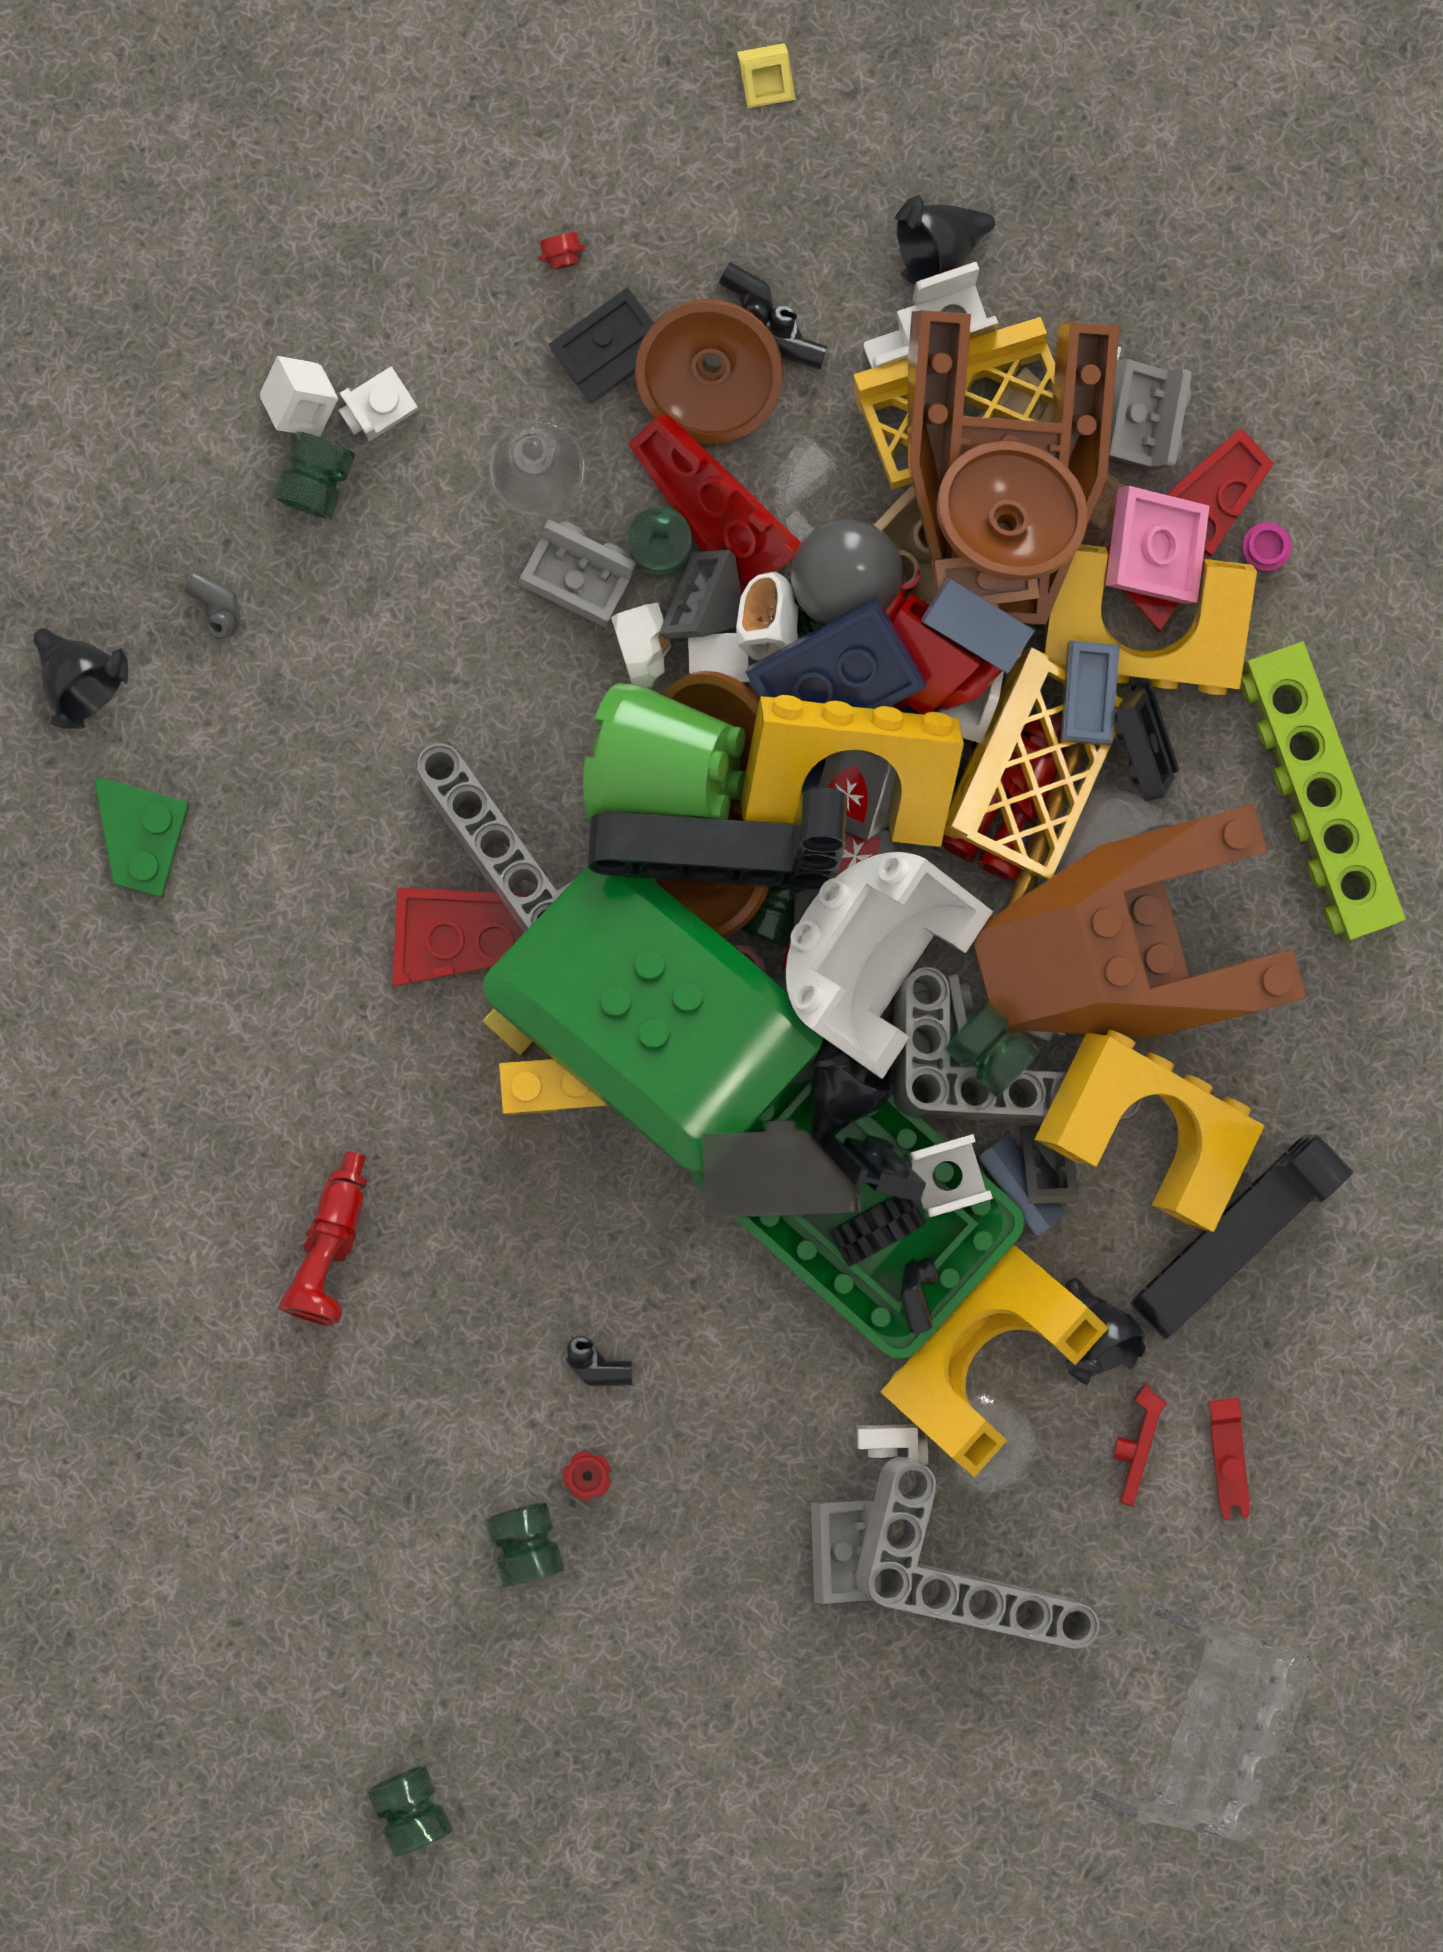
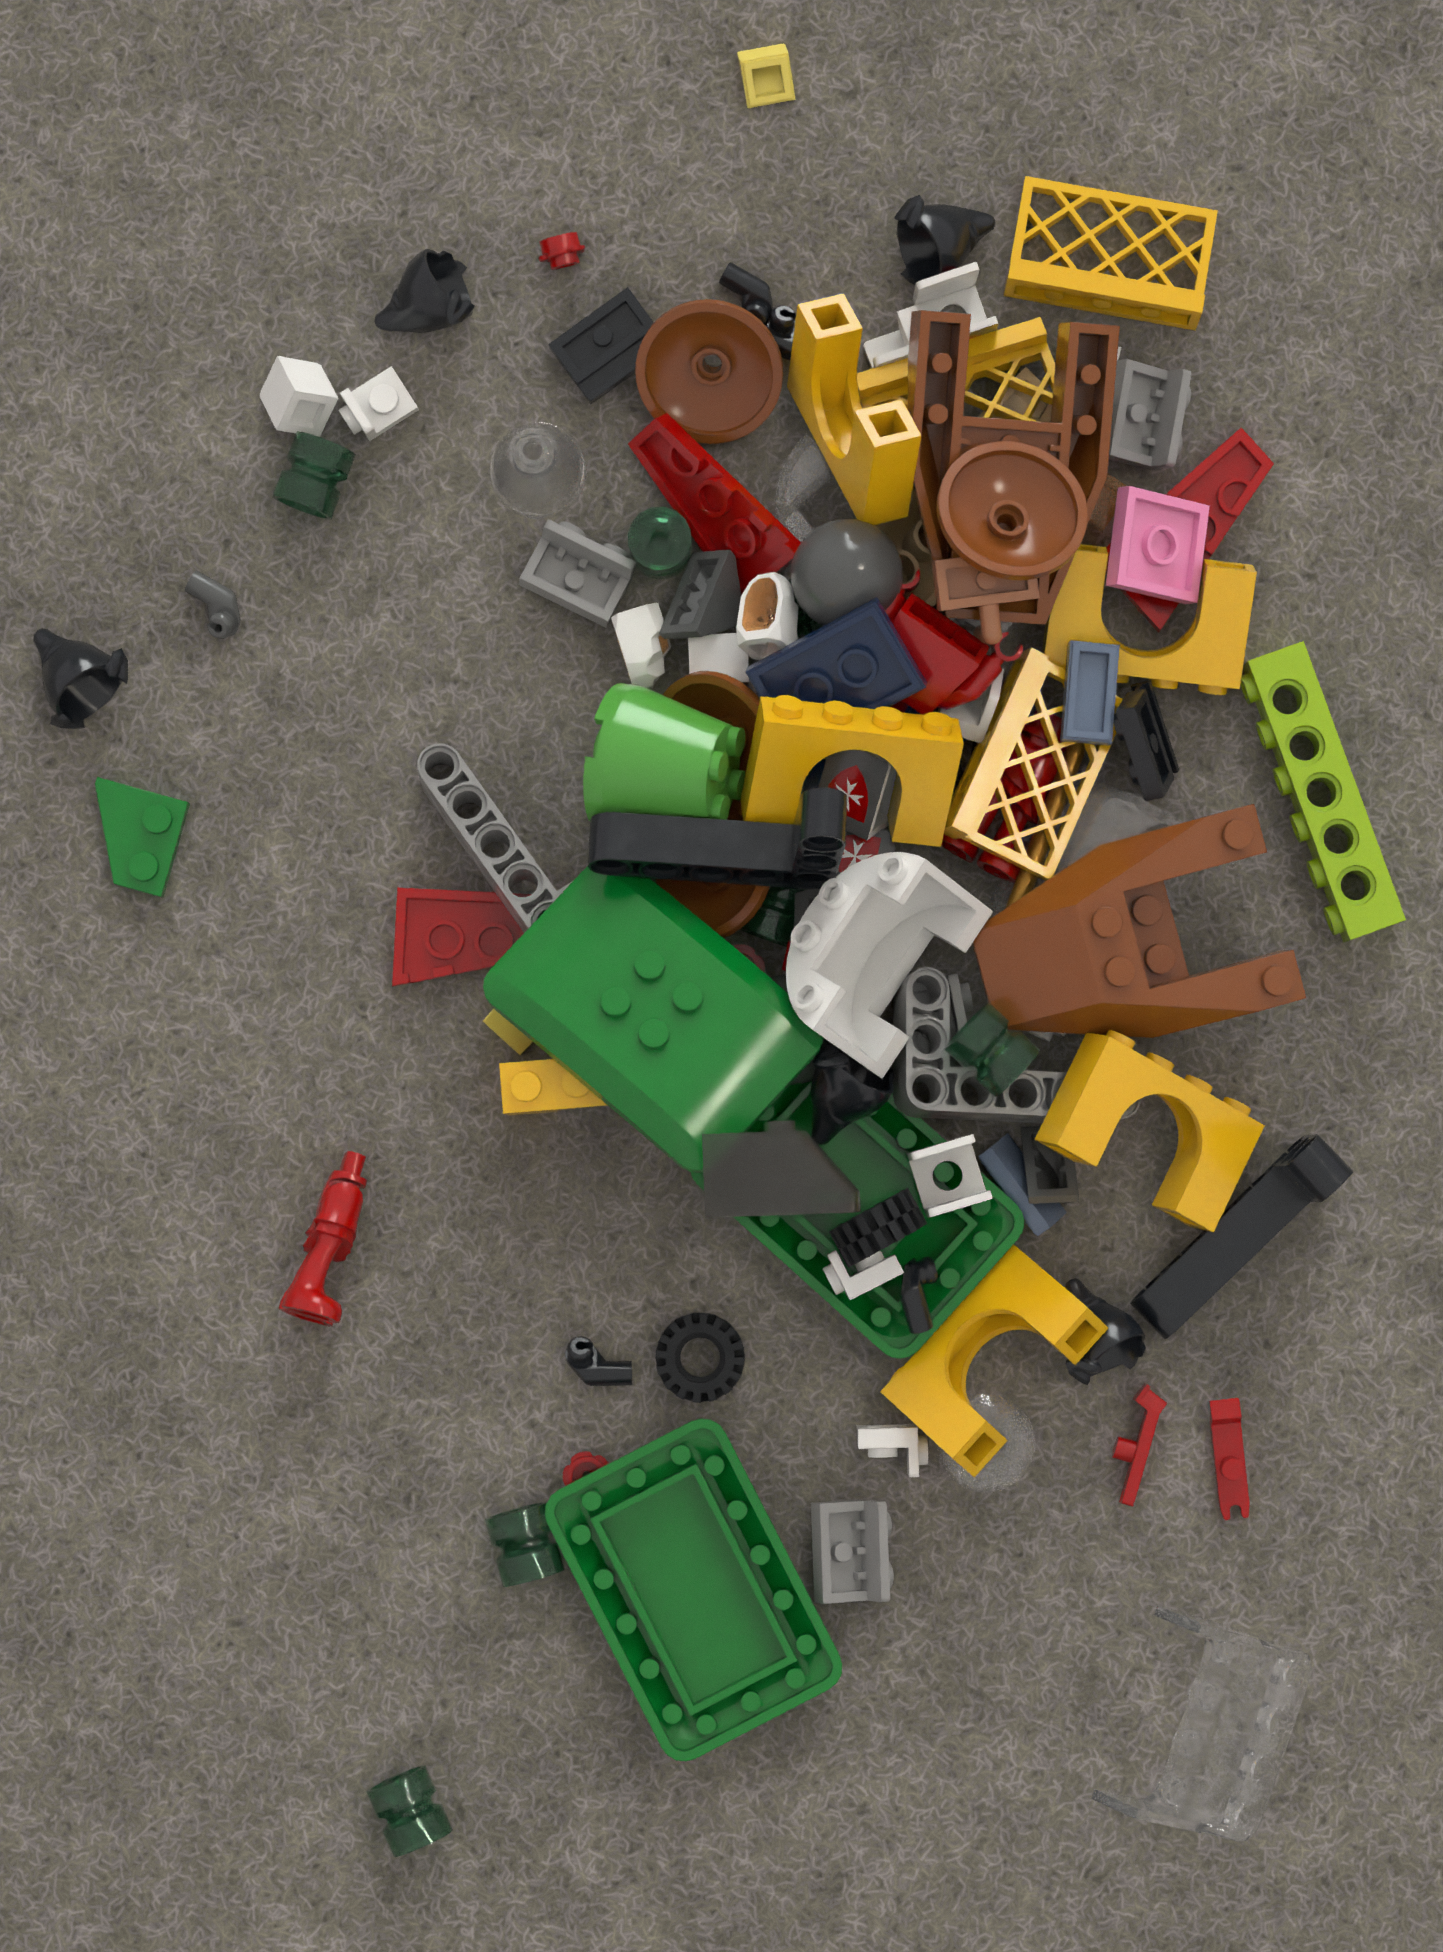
black plate [820,1132,926,1202] -> none
light grey beam [856,1457,1099,1649] -> none
sand blue tile [921,577,1035,674] -> none
dark pink plate [1242,522,1292,572] -> none
none -> black hat [374,249,475,333]
none -> green wedge [545,1418,842,1762]
none -> black tyre [655,1312,745,1403]
none -> yellow arch [787,294,921,525]
none -> white bracket [822,1250,904,1300]
none -> yellow fence [1003,176,1218,331]

